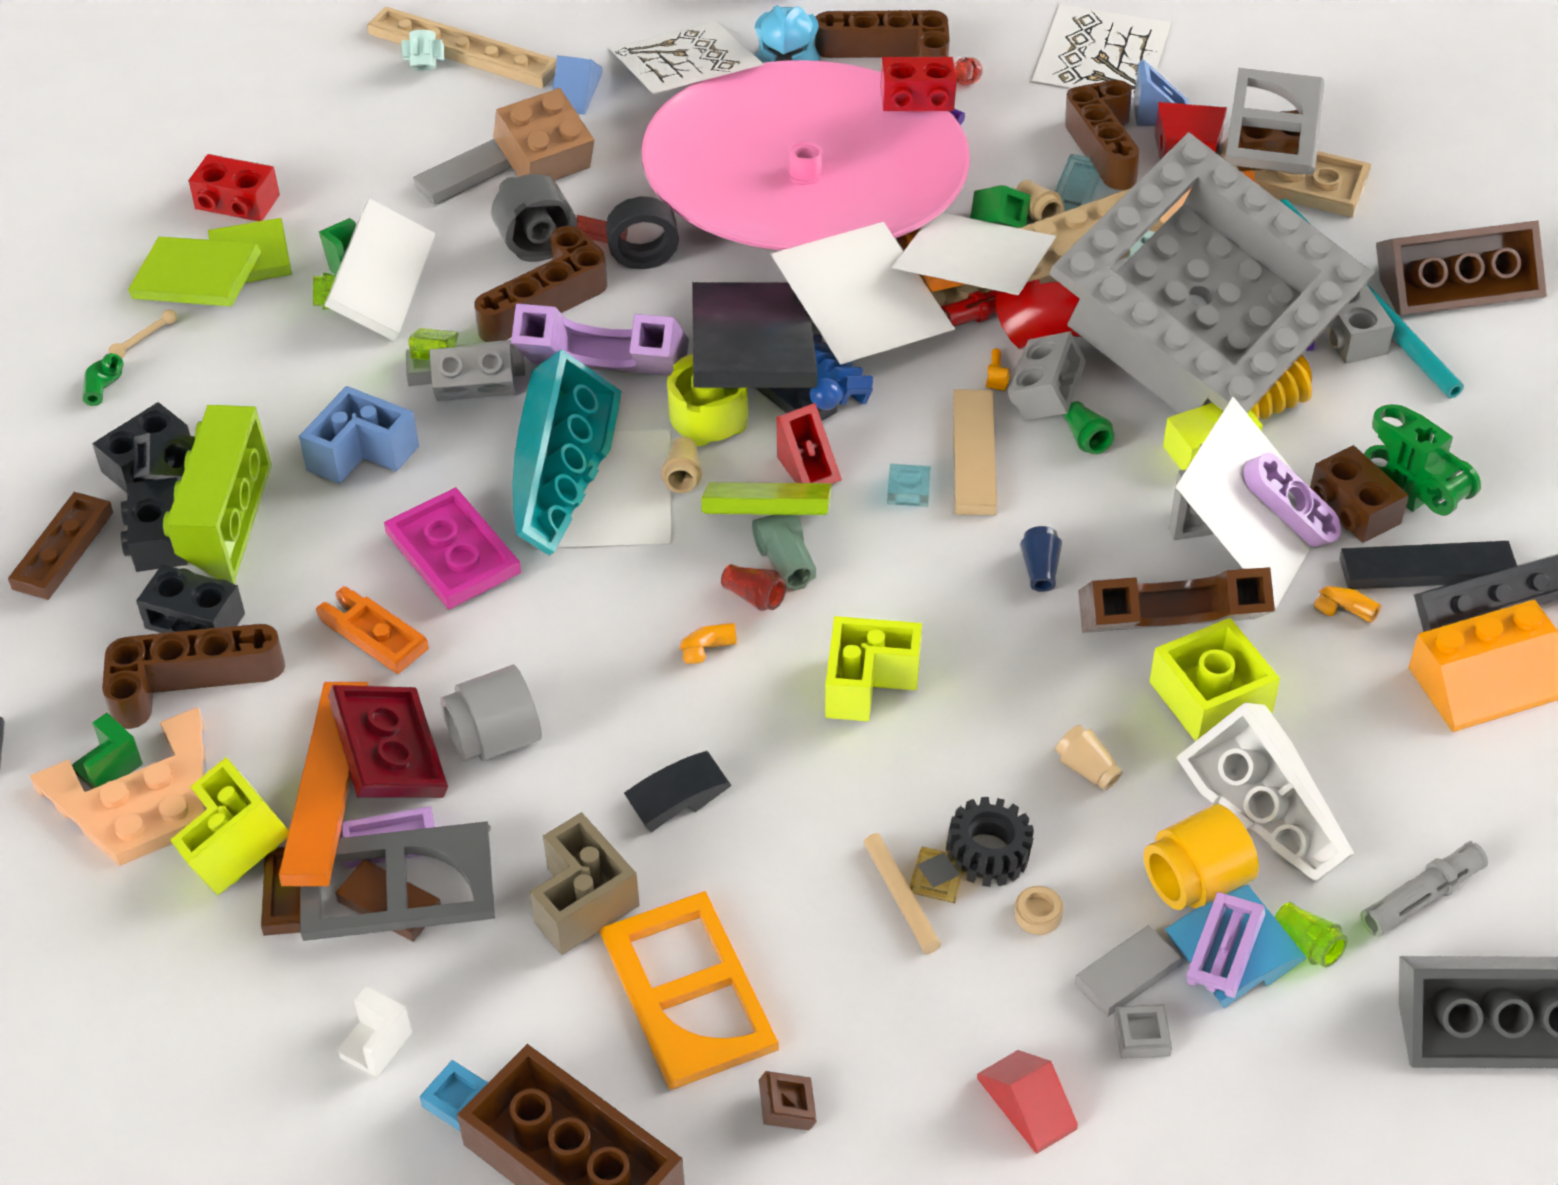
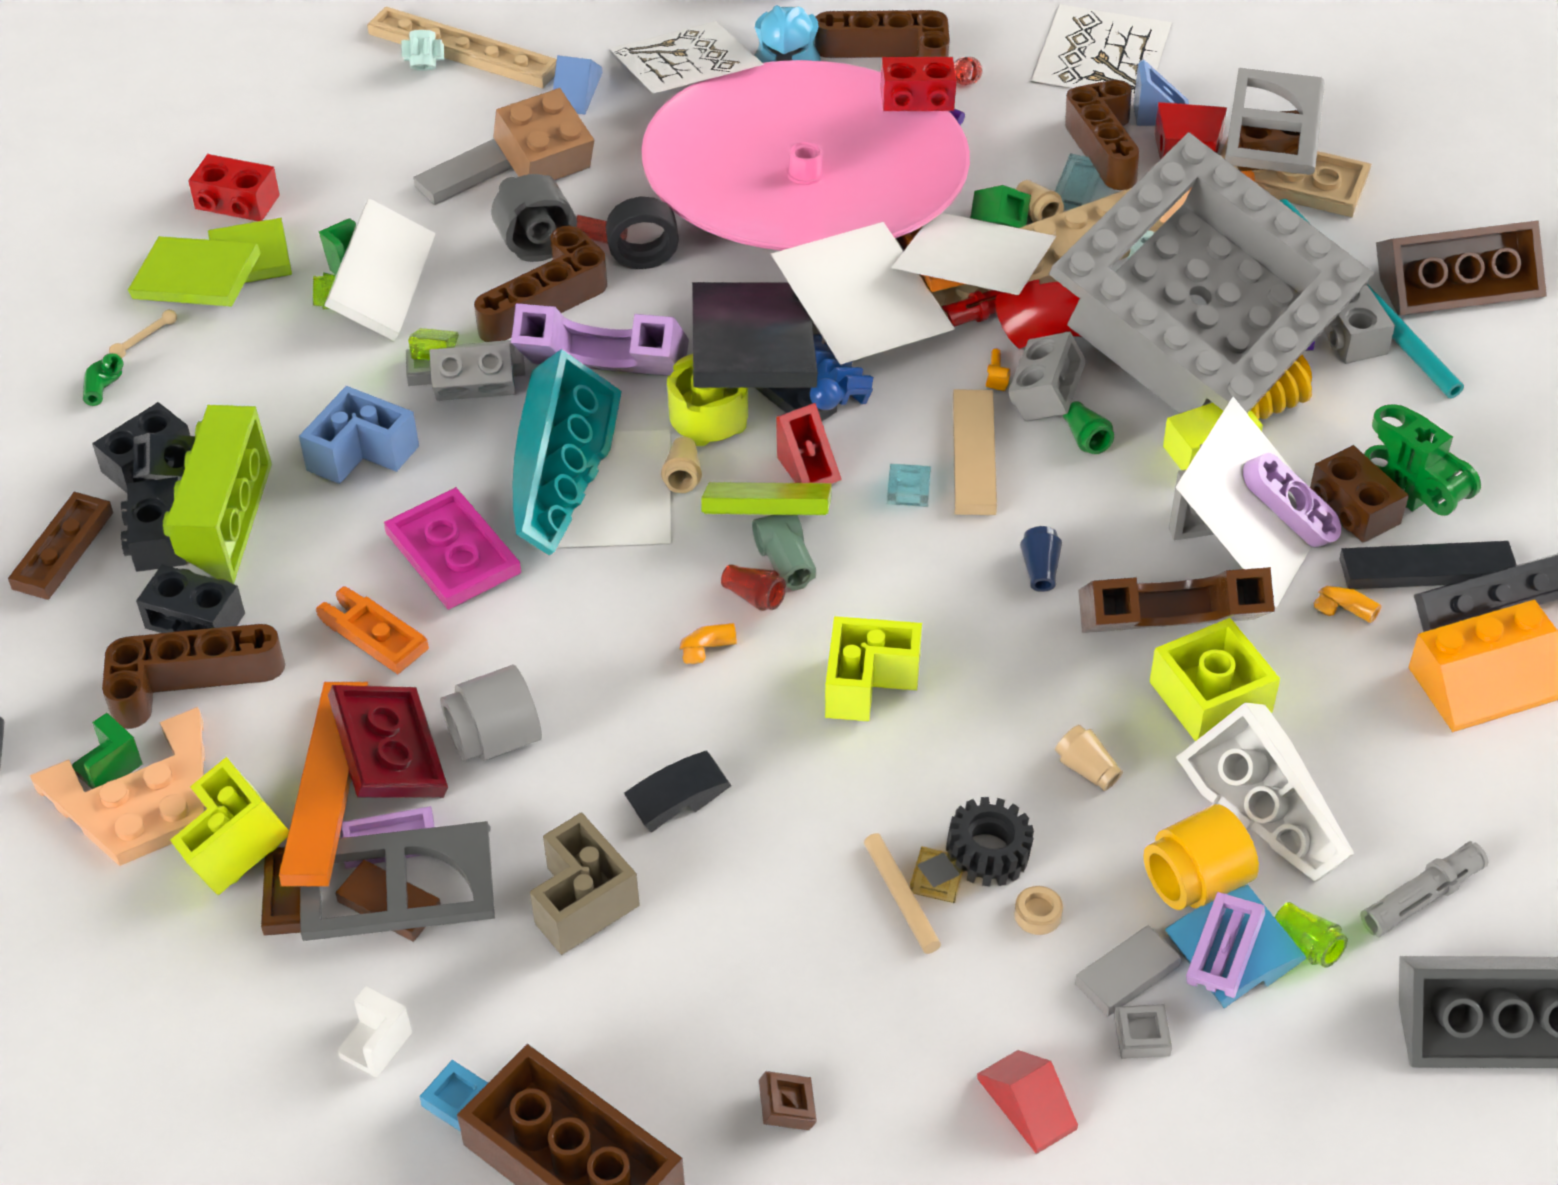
light orange window [599,891,779,1090] -> none

